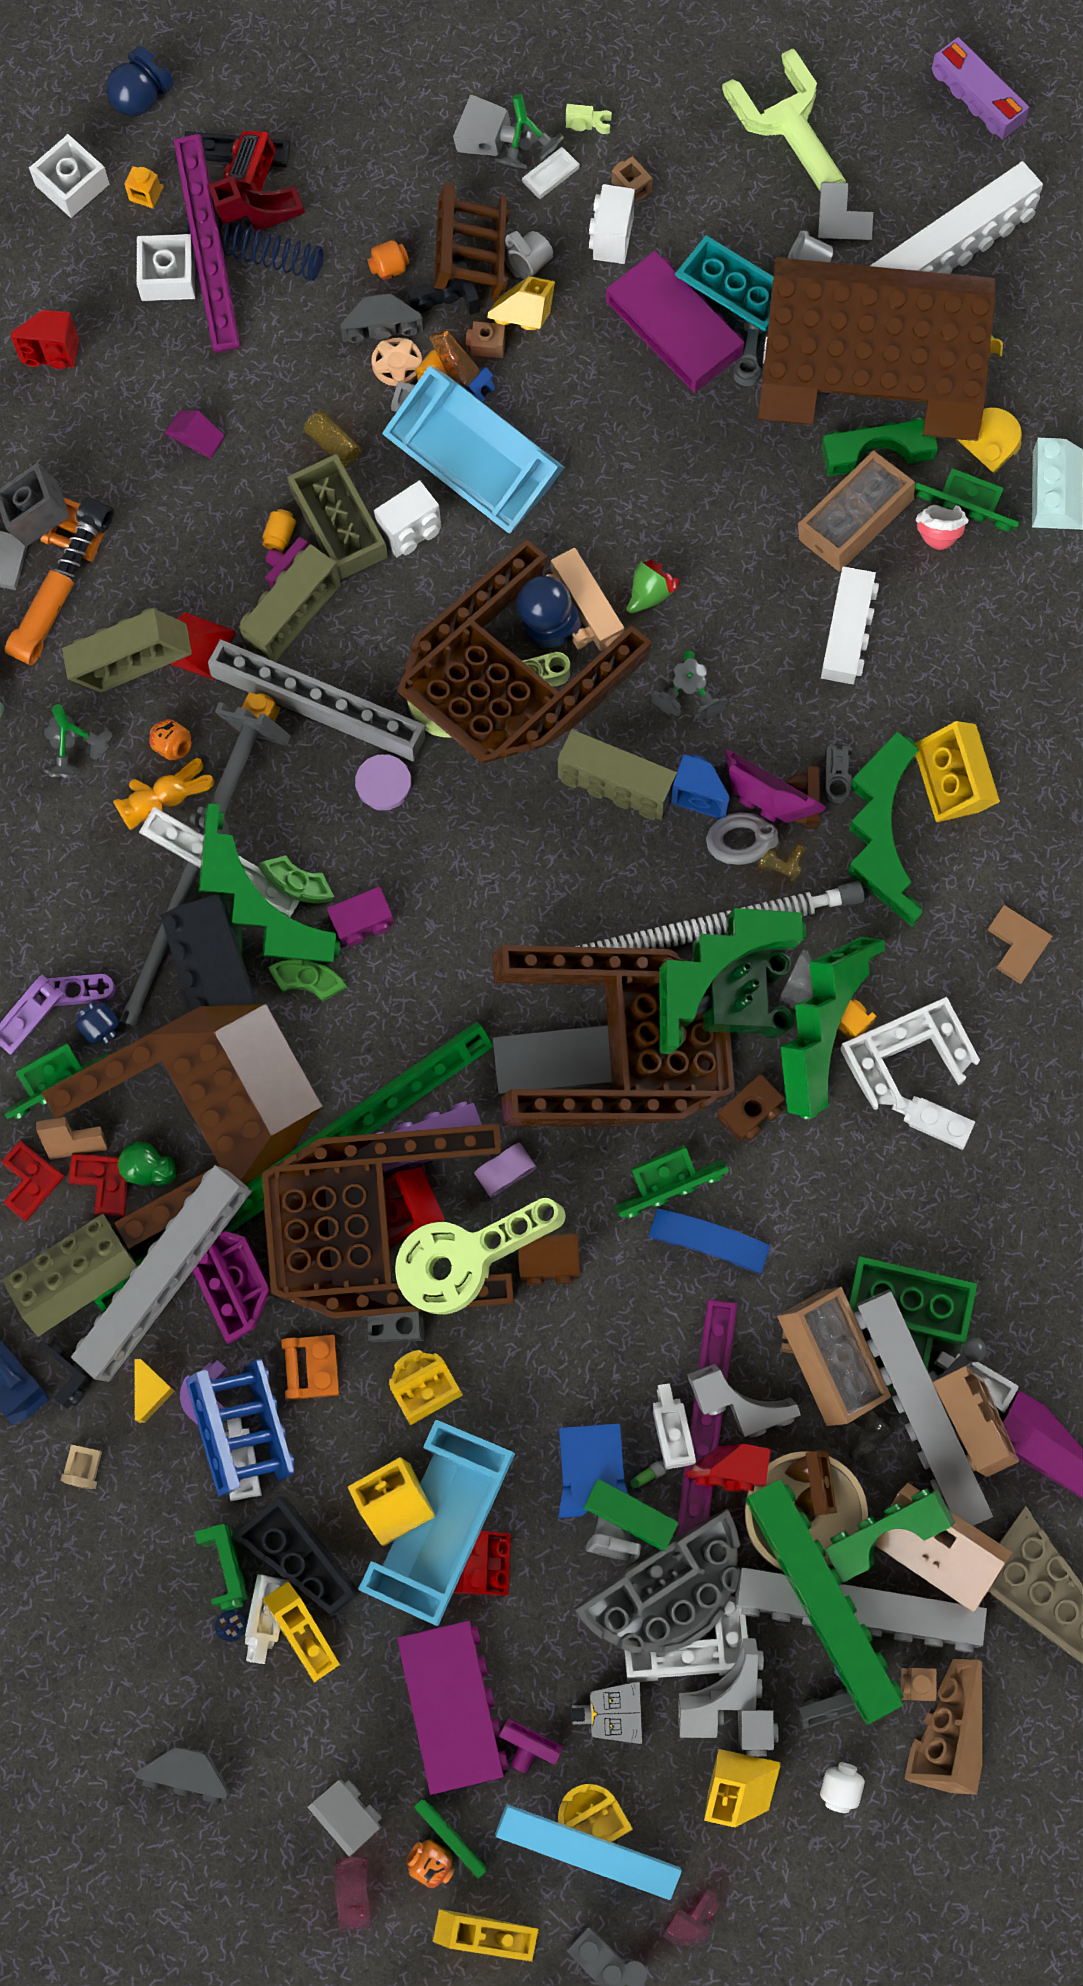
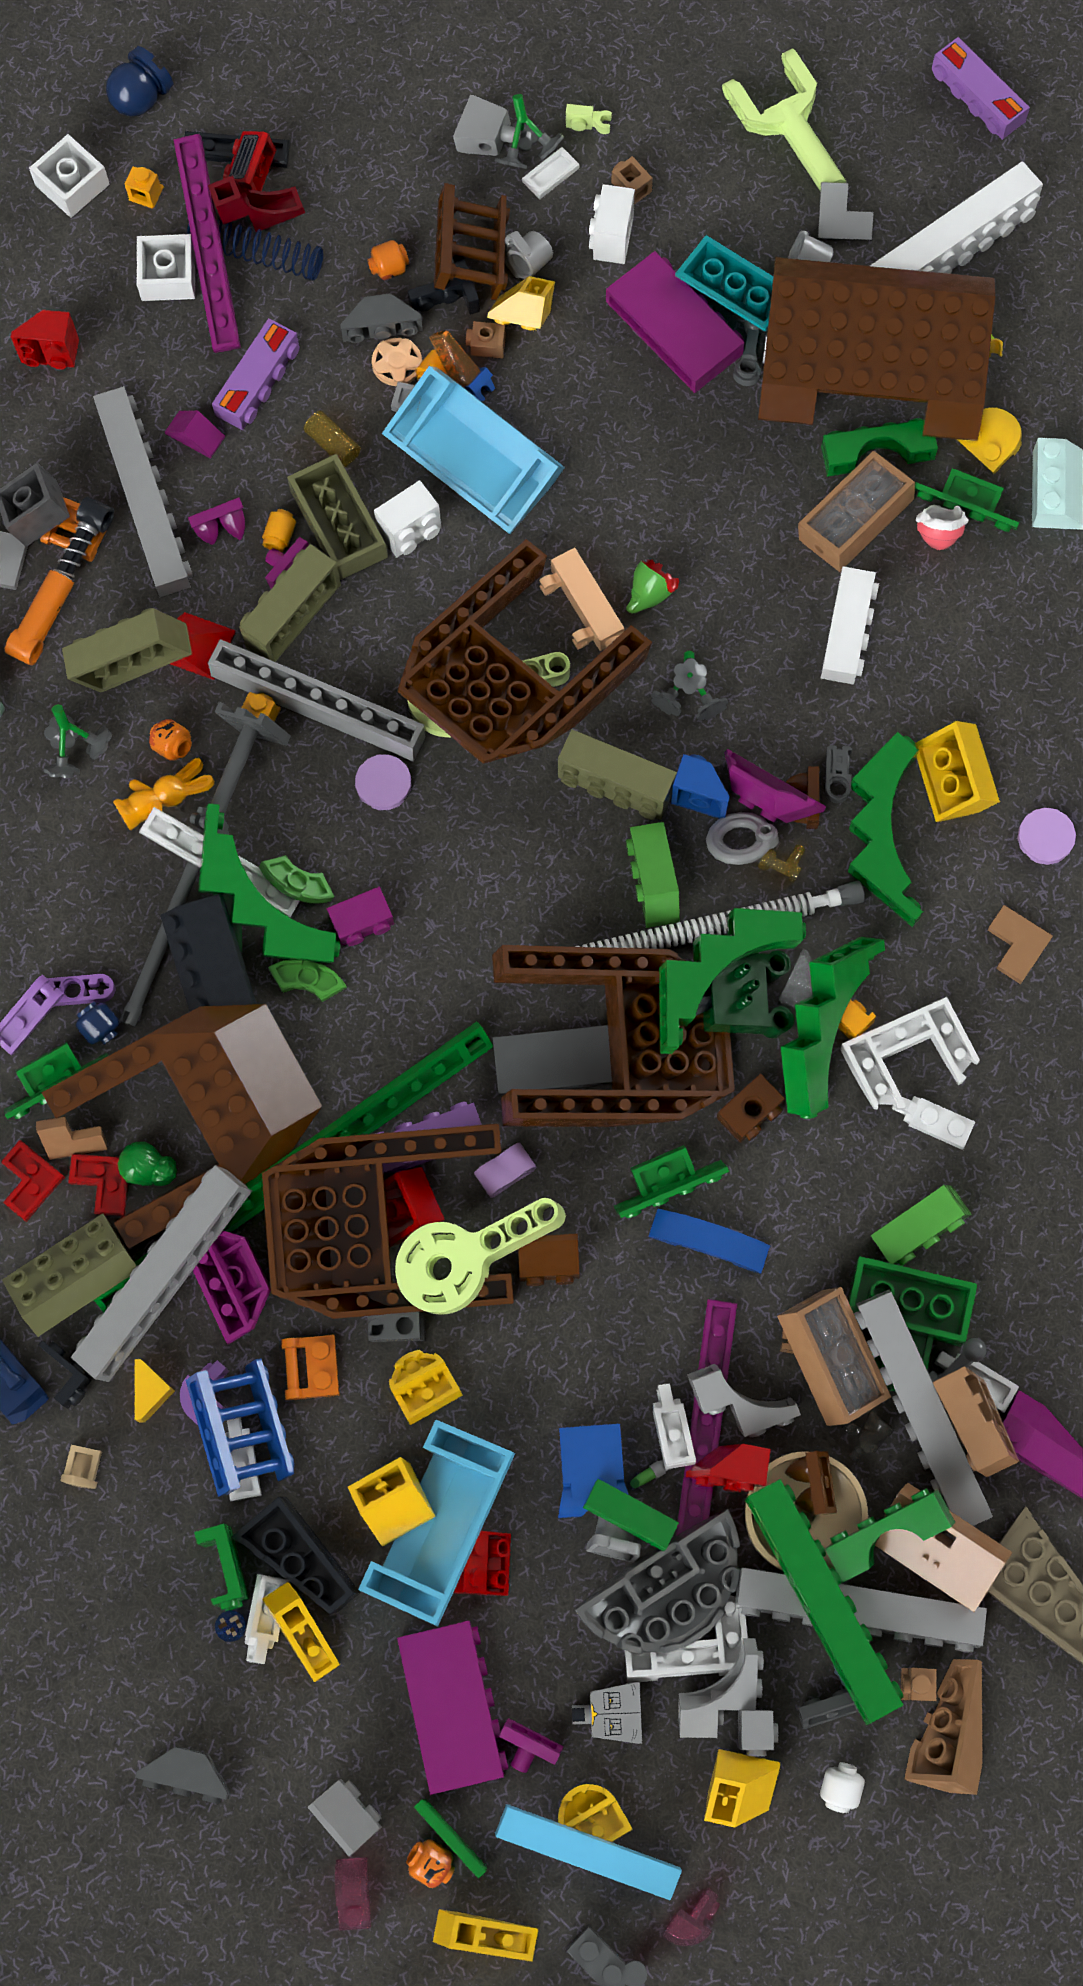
dark blue tile [516,575,582,648] -> none
none -> light grey brick [93,386,193,597]
none -> magenta tile [188,497,245,545]
none -> medium lavender brick [212,318,300,430]
none -> bright green wedge [626,822,680,928]
none -> bright green wedge [871,1185,972,1266]
none -> lavender tile [1017,808,1076,865]

